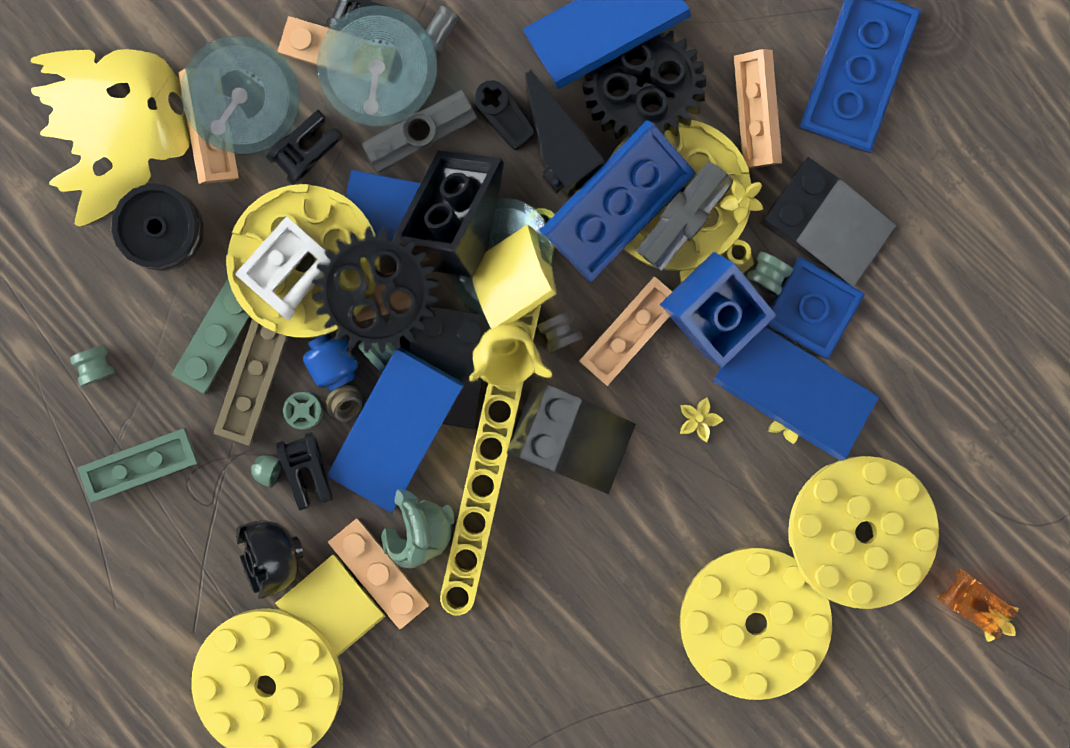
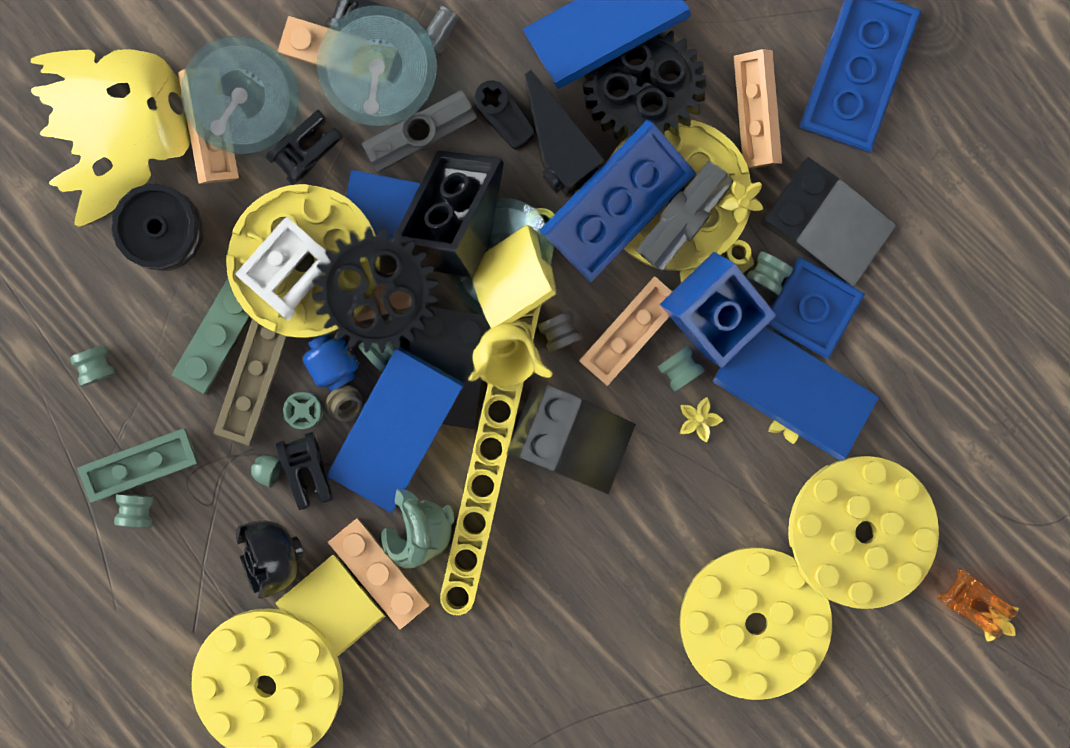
none -> sand green wheel [114,494,154,527]
none -> sand green wheel [657,346,705,392]

